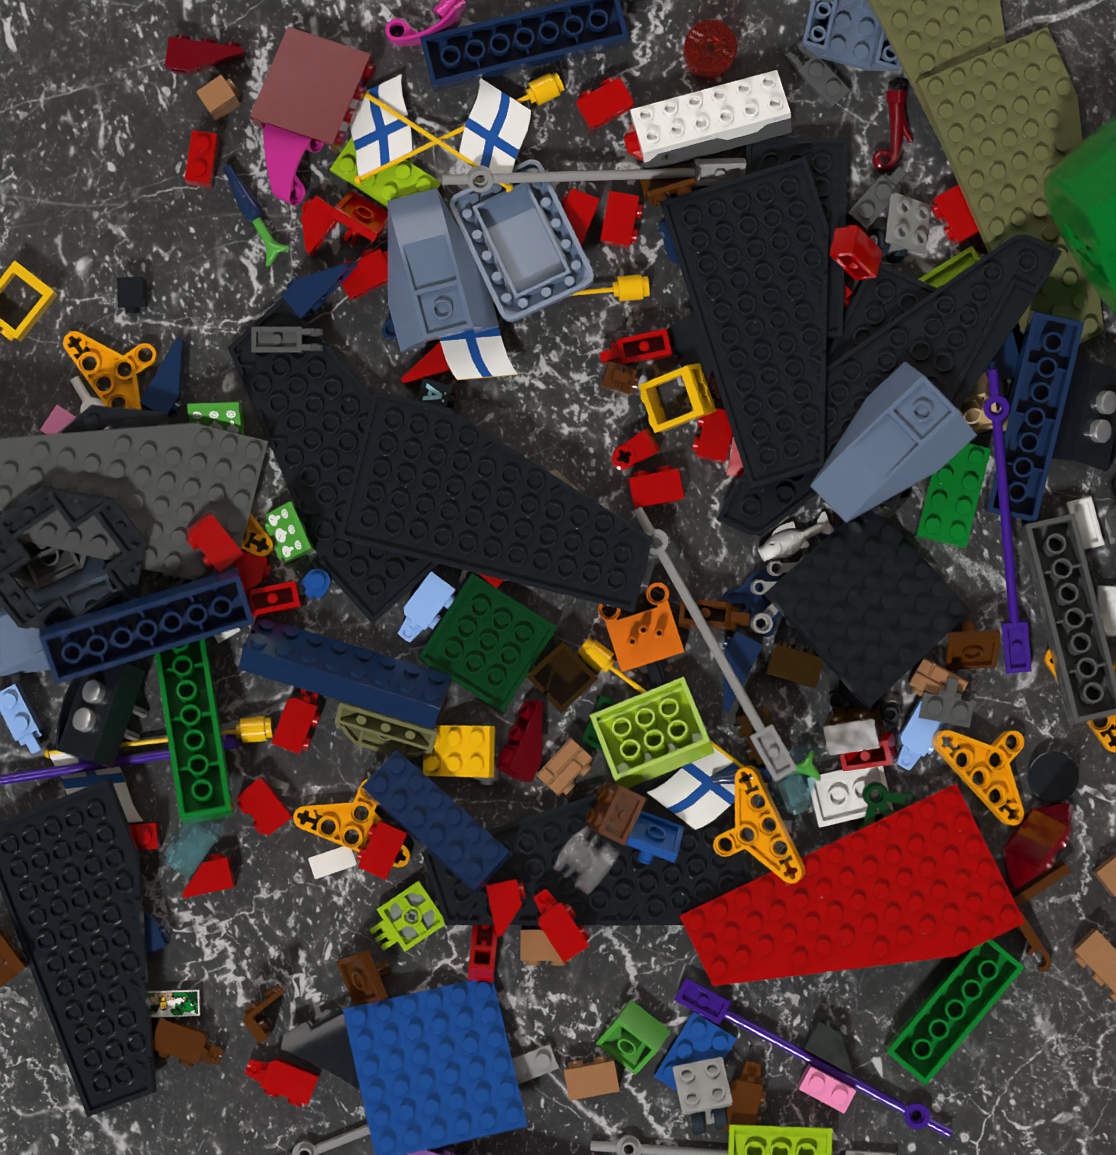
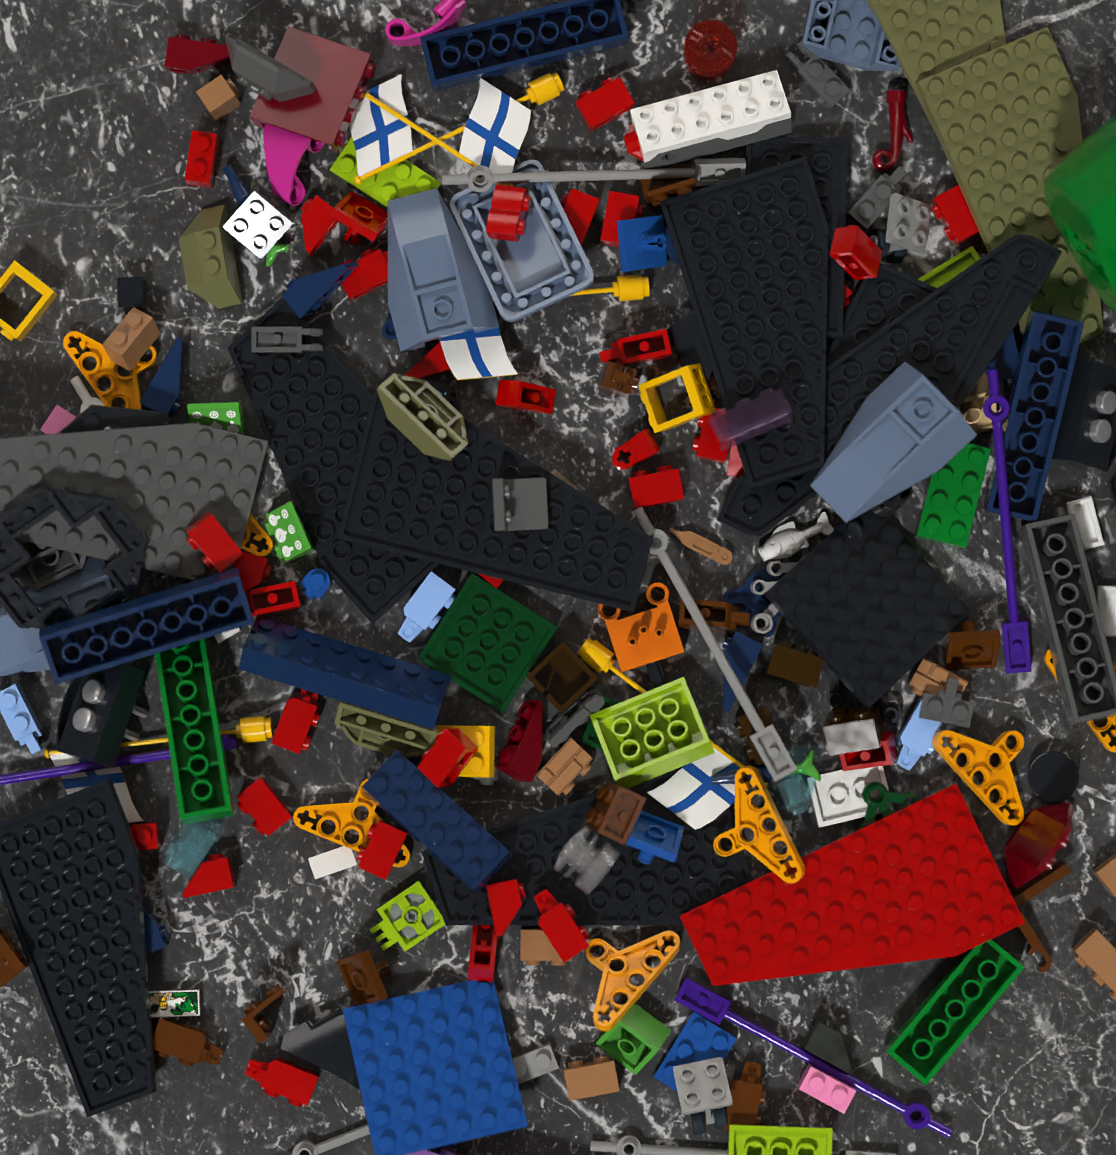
none -> medium nougat brick [102,307,161,371]
none -> olive wedge [179,205,243,309]
none -> bracket [223,182,296,259]
none -> dark grey wedge [225,32,317,102]
none -> olive wedge [377,373,468,461]
none -> red brick [417,728,479,788]
none -> red brick [486,184,532,242]
none -> dark grey bracket [492,478,549,532]
none -> red slope [496,380,556,414]
none -> dark grey hinge [544,686,605,748]
none -> light orange beam [586,931,680,1031]
none -> blue tile [617,215,667,272]
none -> medium nougat piece [669,527,732,565]
none -> clear purple slope [709,388,792,451]

